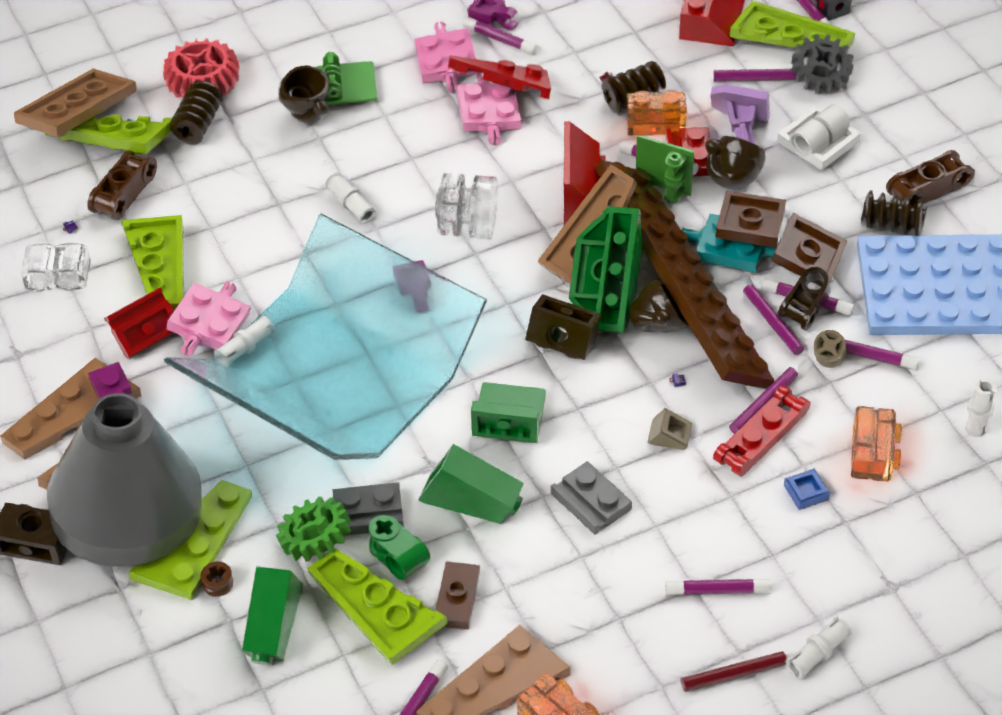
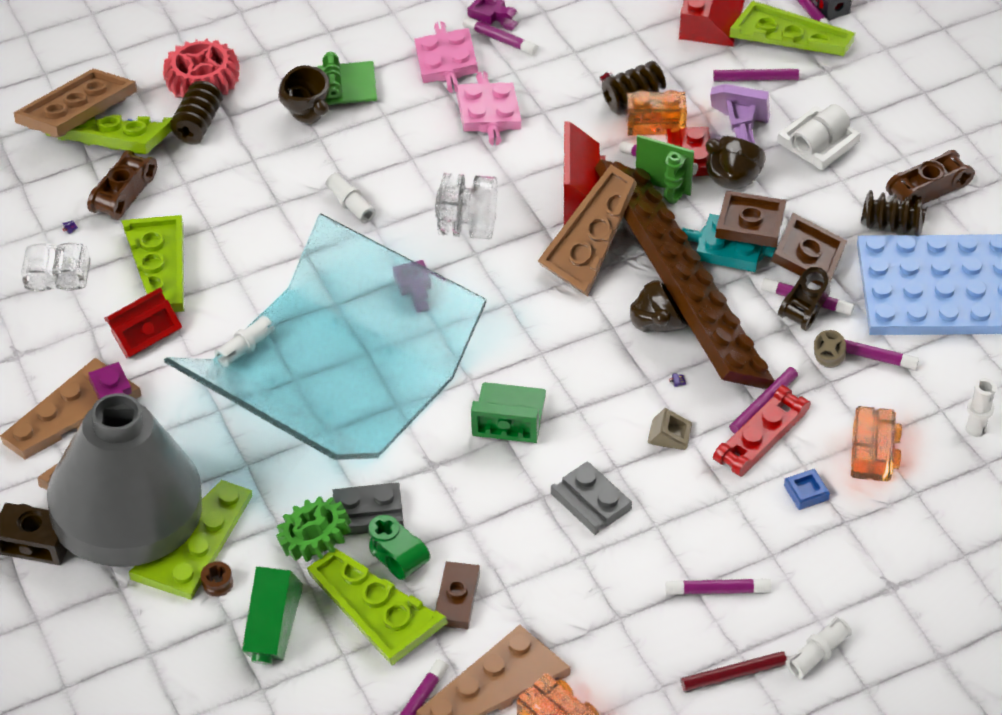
bright pink plate [167,281,251,357] -> none
green slope [418,444,524,524] -> none
red wing [448,55,551,99] -> none
dark brown brick [525,294,602,360] -> none
green wedge [568,206,642,333] -> none
magenta bar [743,284,804,355] -> none
dark grey gear [791,34,854,94] -> none

